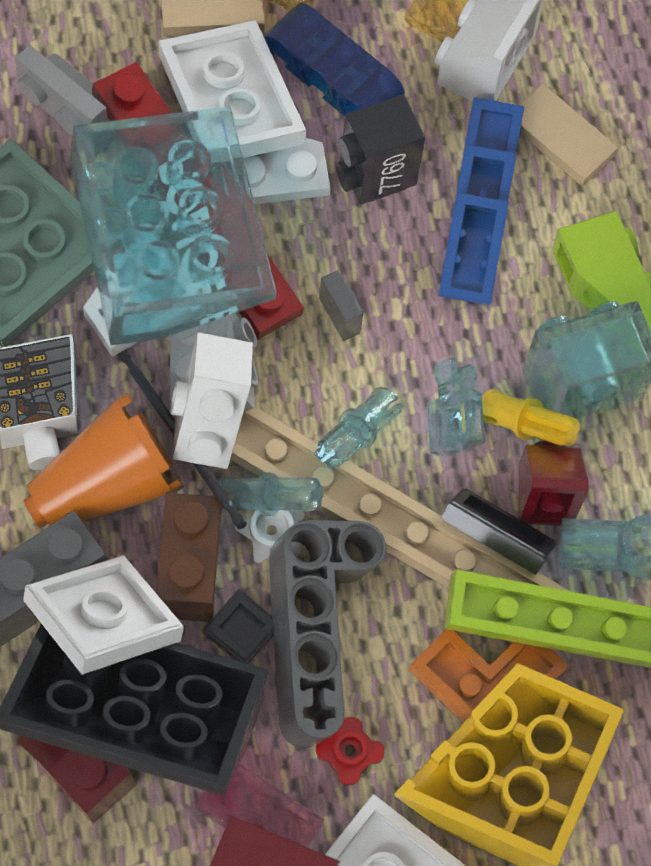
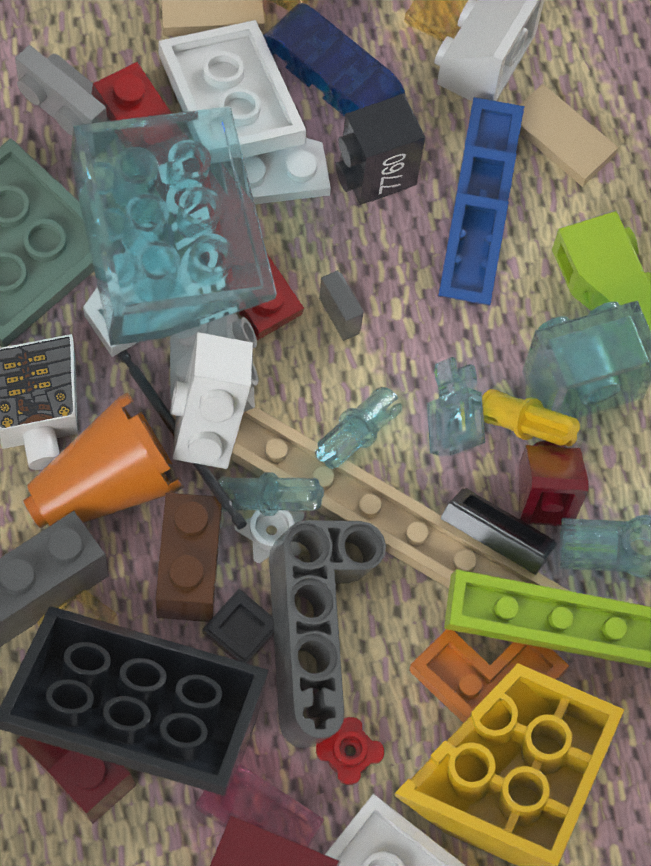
white plate [23,555,184,674] -> none

